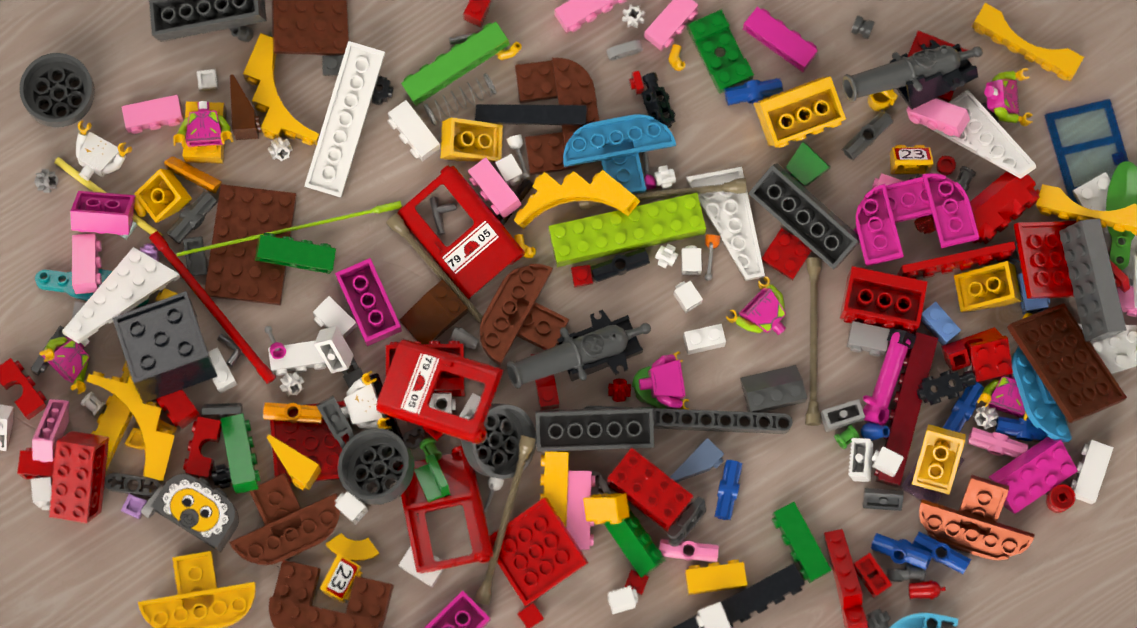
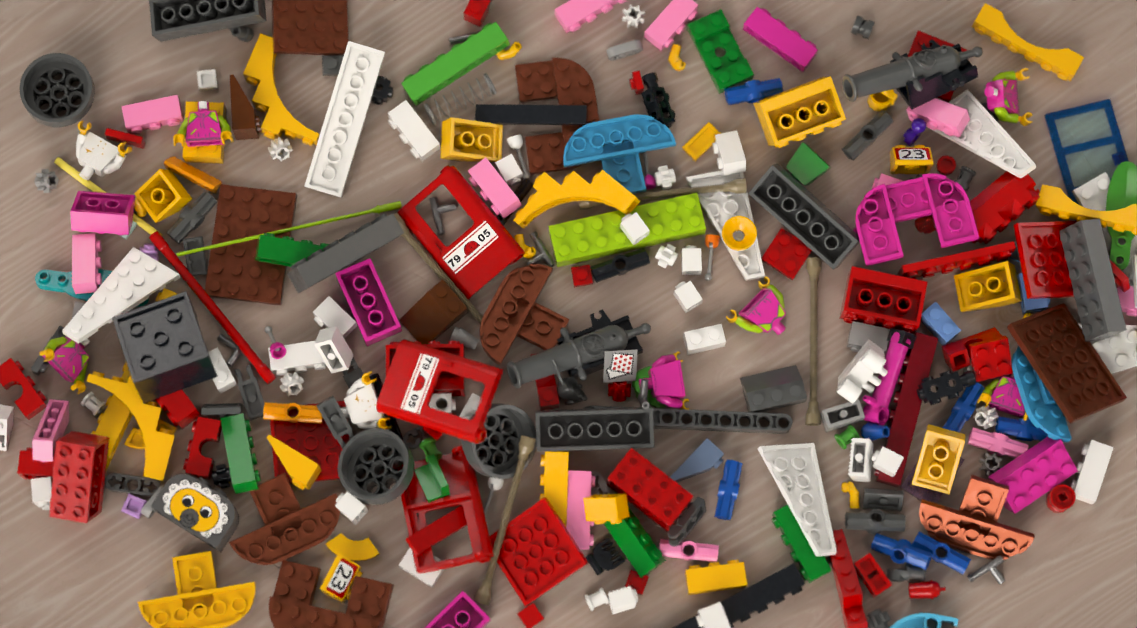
none -> red tile [104,128,145,149]
none -> dark grey hinge [235,365,265,421]
none -> dark grey brick [287,213,404,294]
none -> red tile [405,506,467,556]
none -> flat silver piece [526,232,555,267]
none -> dark grey animal [552,359,587,405]
none -> white bush [584,587,609,611]
none -> black piece [585,537,625,576]
none -> sticker [603,349,638,383]
none -> white brick [620,212,650,246]
none -> flat silver piece [638,379,650,409]
none -> yellow tile [682,122,721,162]
none -> white brick [712,130,746,176]
none -> yellow piece [722,216,757,251]
none -> white wing [758,443,837,556]
none -> white piece [836,339,888,403]
none -> yellow arm [841,481,859,509]
none -> dark grey piece [845,509,906,535]
none -> dark purple plate [903,118,926,147]
none -> flat silver piece [967,555,1005,584]
none -> light grey gear [979,452,1003,476]

